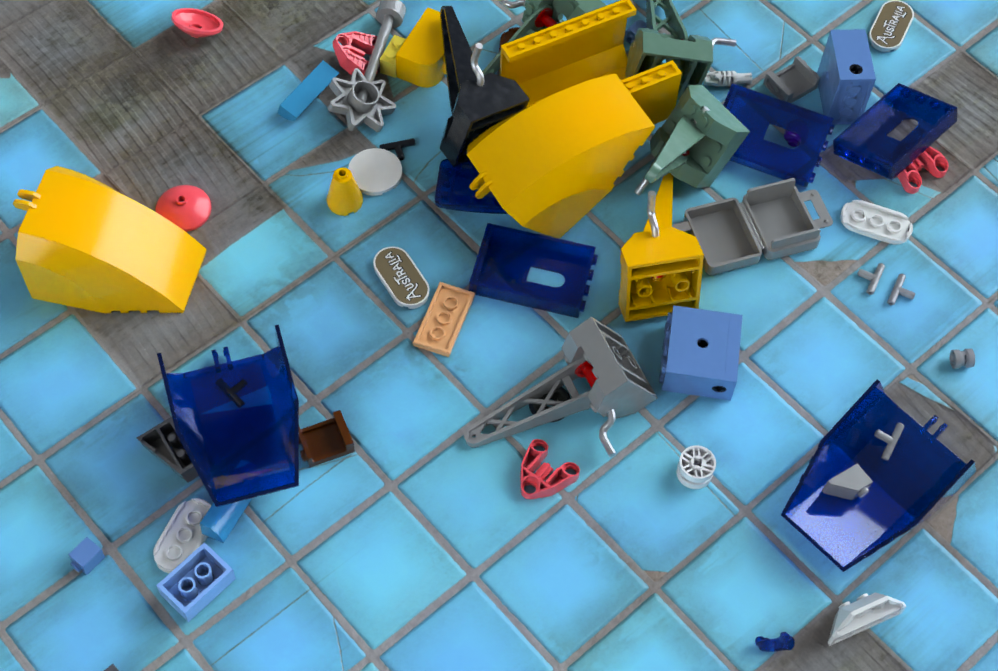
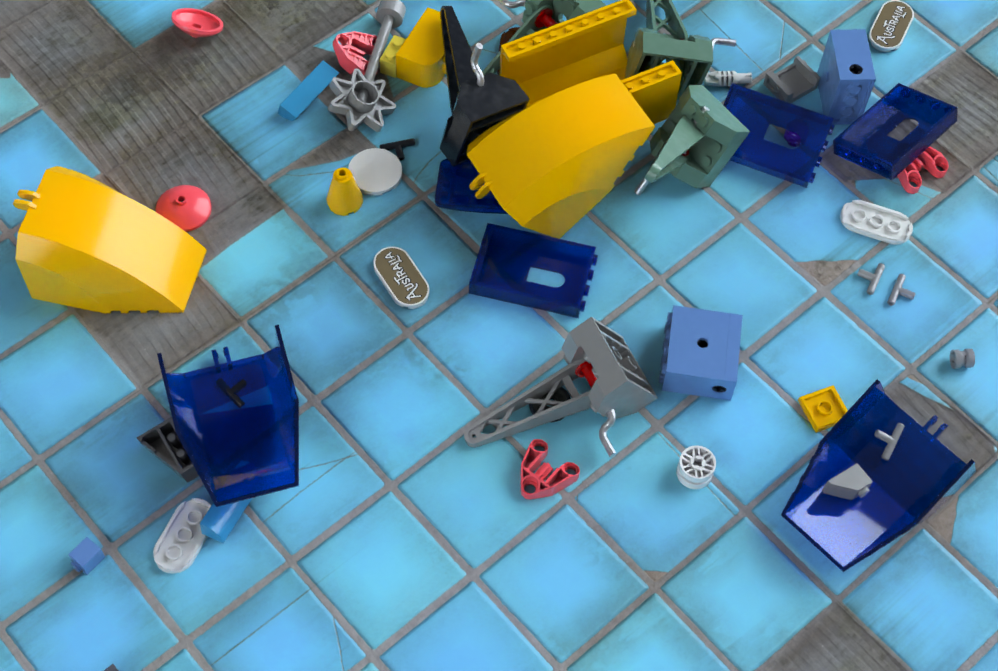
light blue brick [156,542,236,622] -> none
reddish brown panel [293,410,355,468] -> none
light nougat tile [413,282,475,357] -> none
yellow piece [618,173,704,322] -> none
medium blue brick [624,20,646,44] -> none
light grey piece [672,178,833,275] -> none
clear blue piece [755,632,795,652] -> none
white wedge [828,592,906,646] -> none
none -> yellow tile [798,385,852,433]

